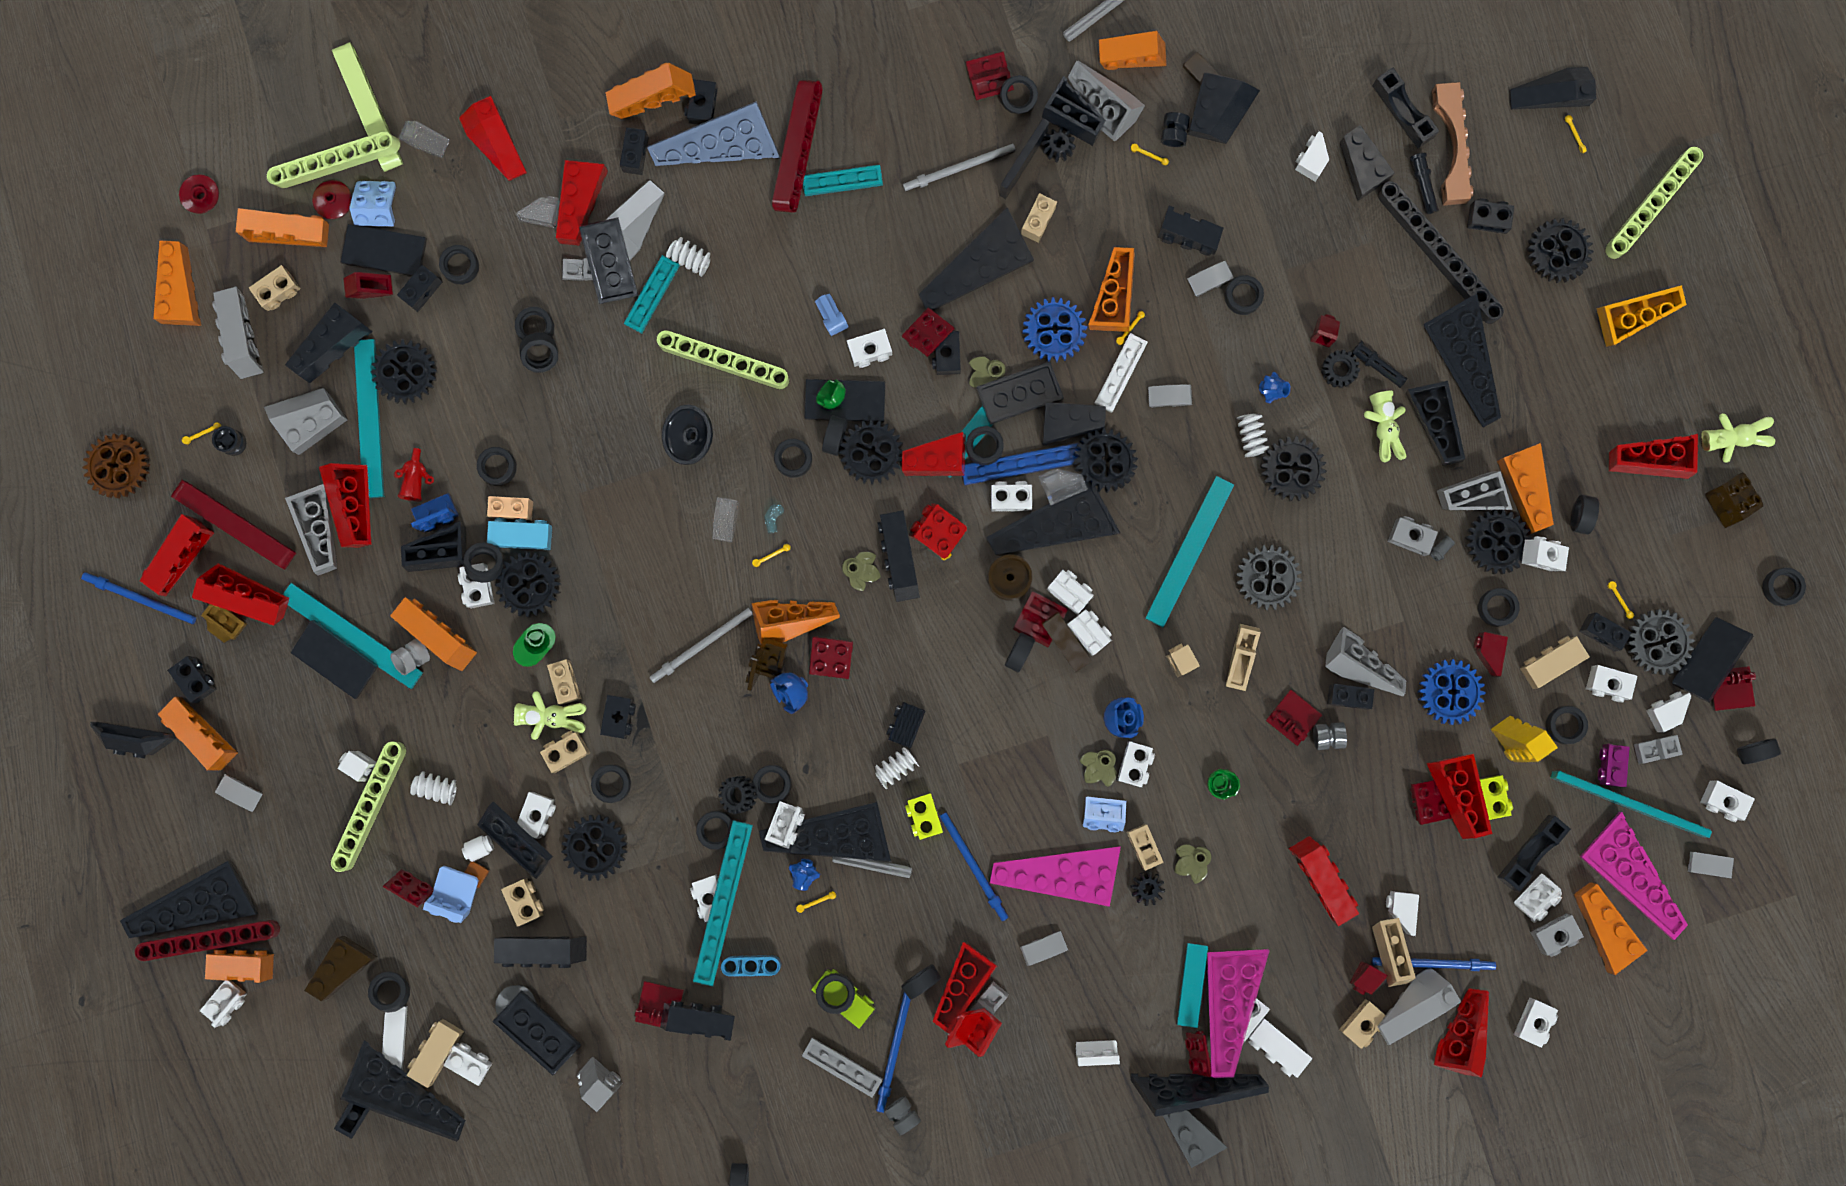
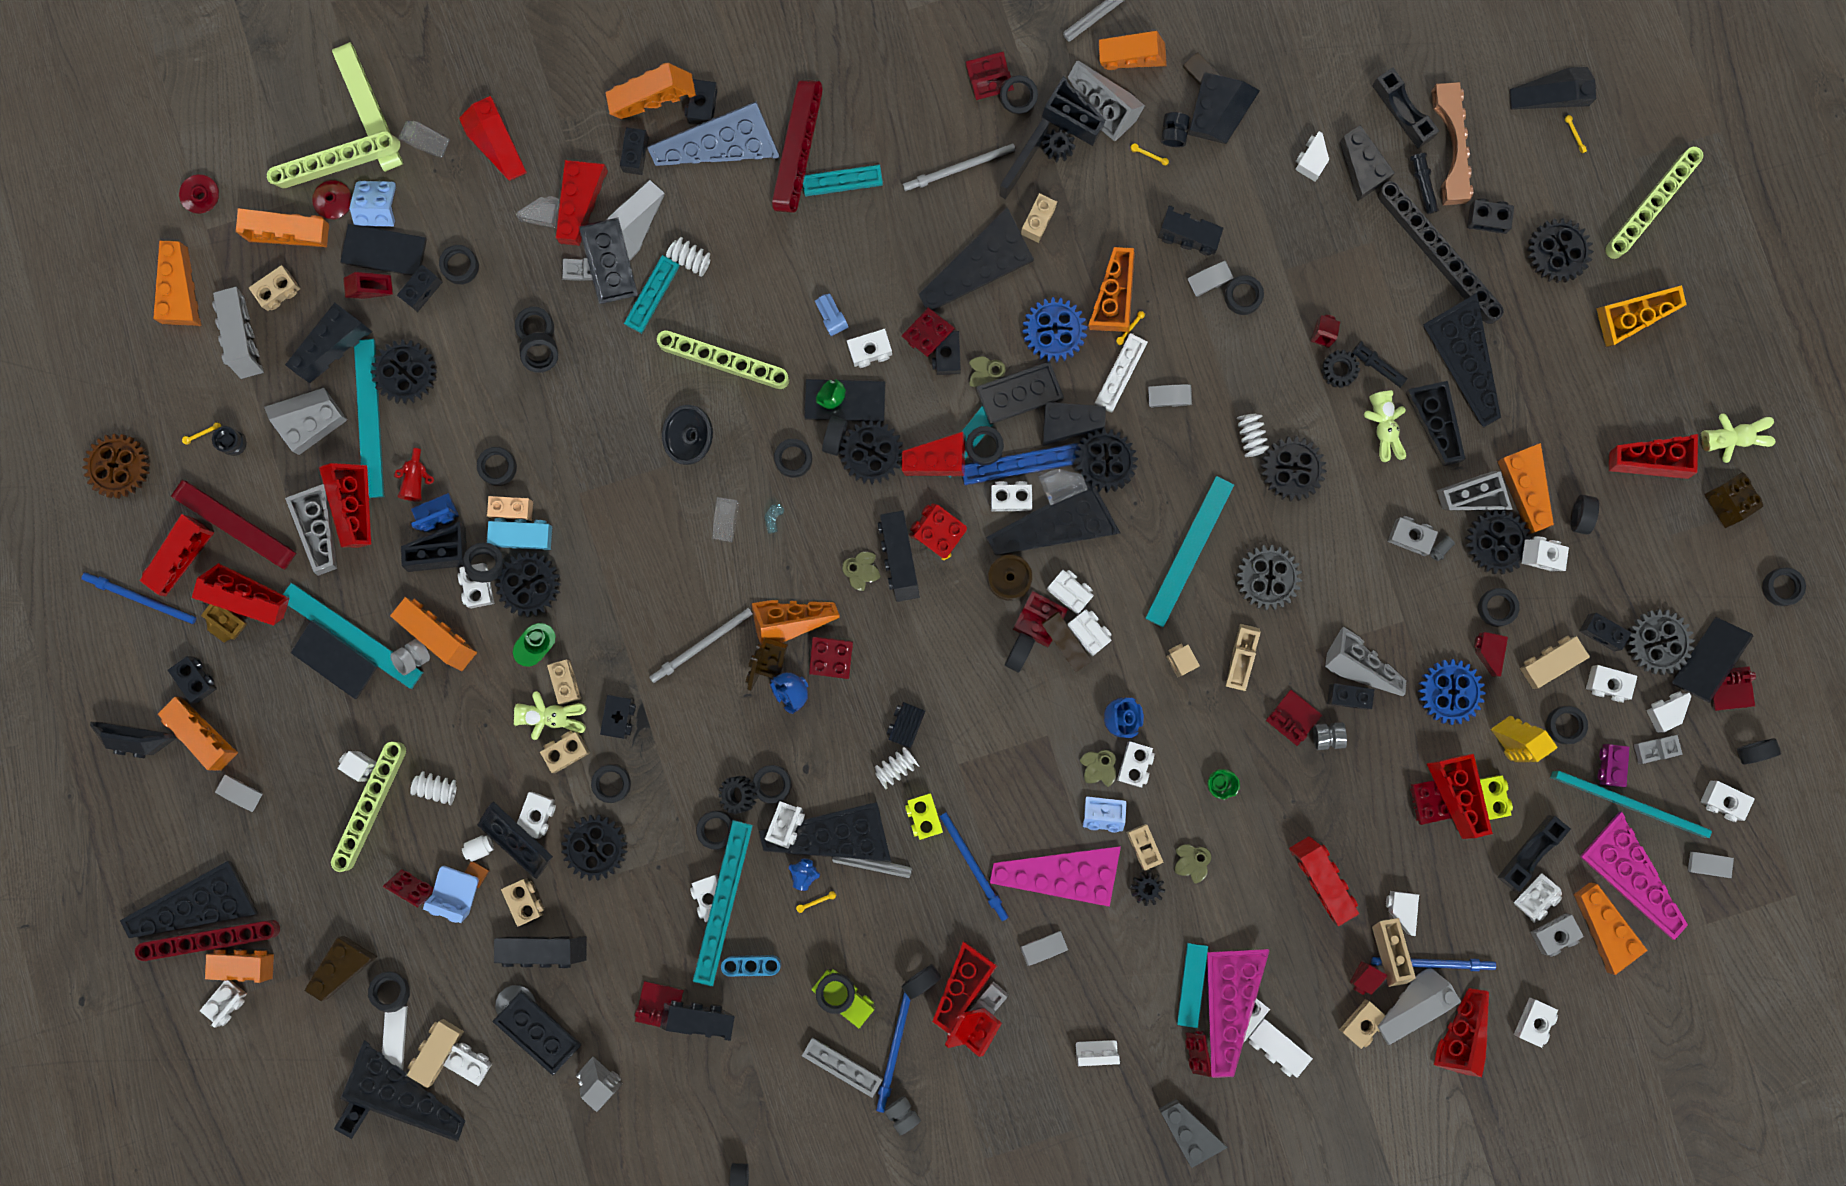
yellow hinge [752,544,791,567] -> none
black wing [1130,1073,1269,1117] -> none
blue rock [1259,372,1290,403] -> none
yellow hinge [1607,581,1634,619] -> none

